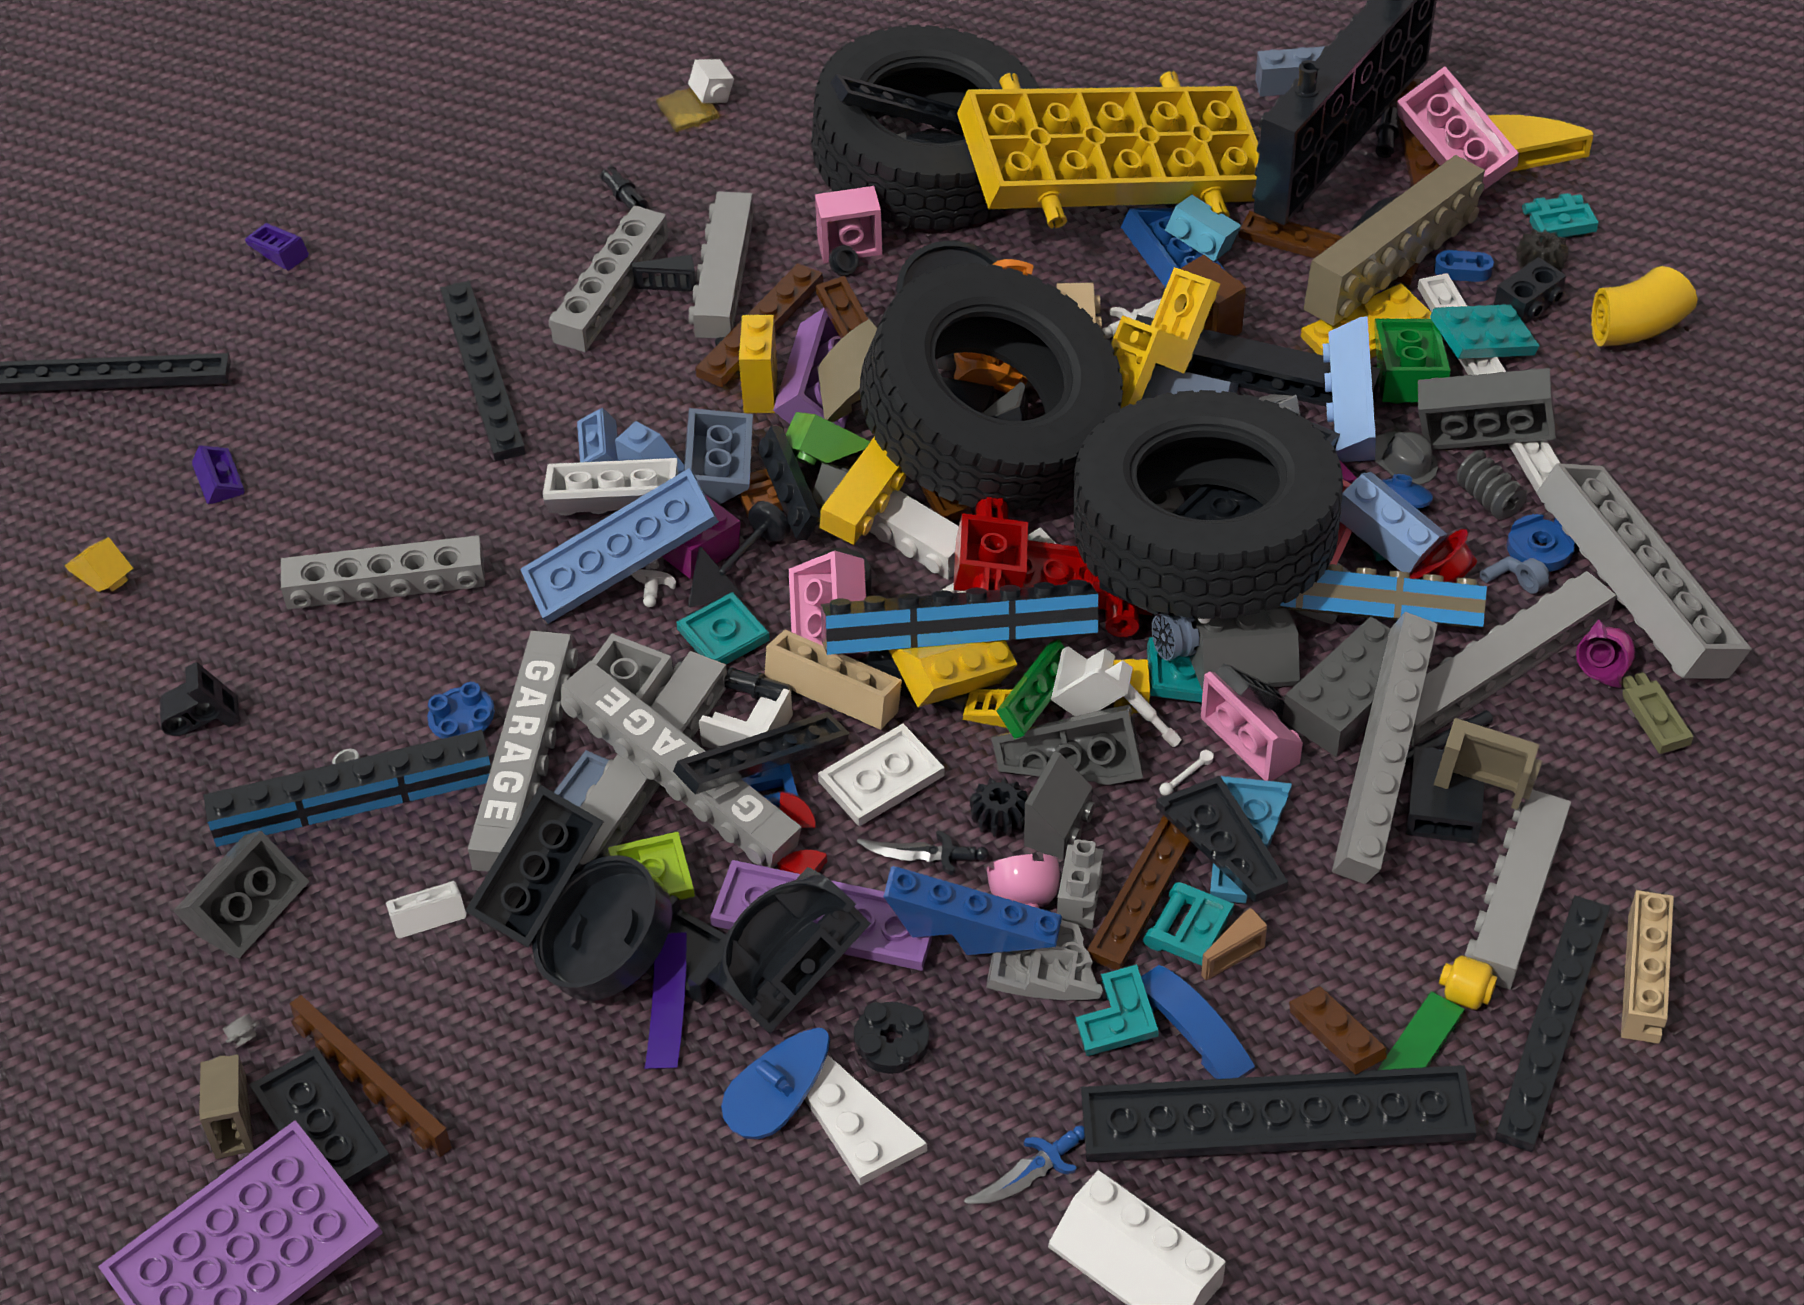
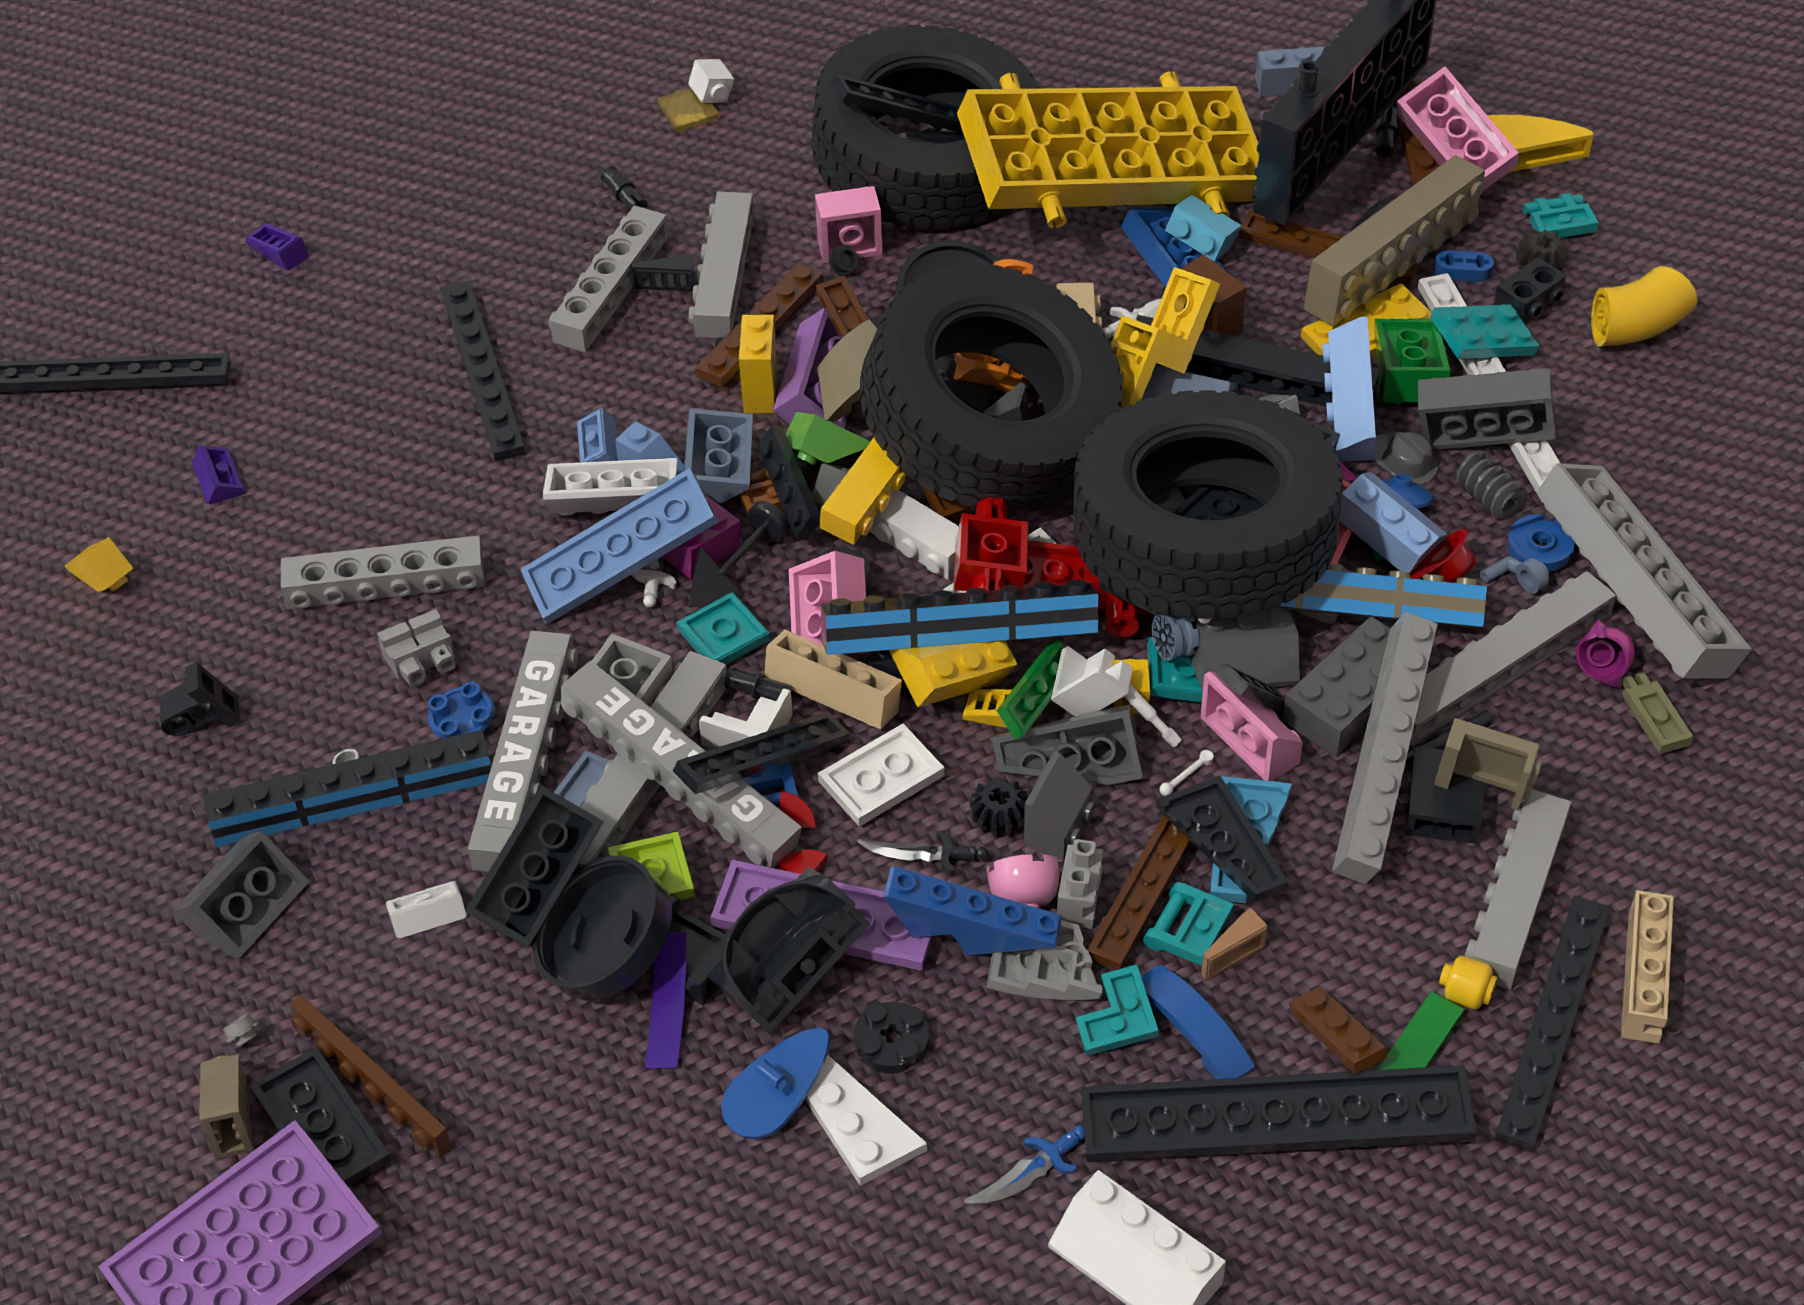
none -> light grey hips [377,609,456,686]

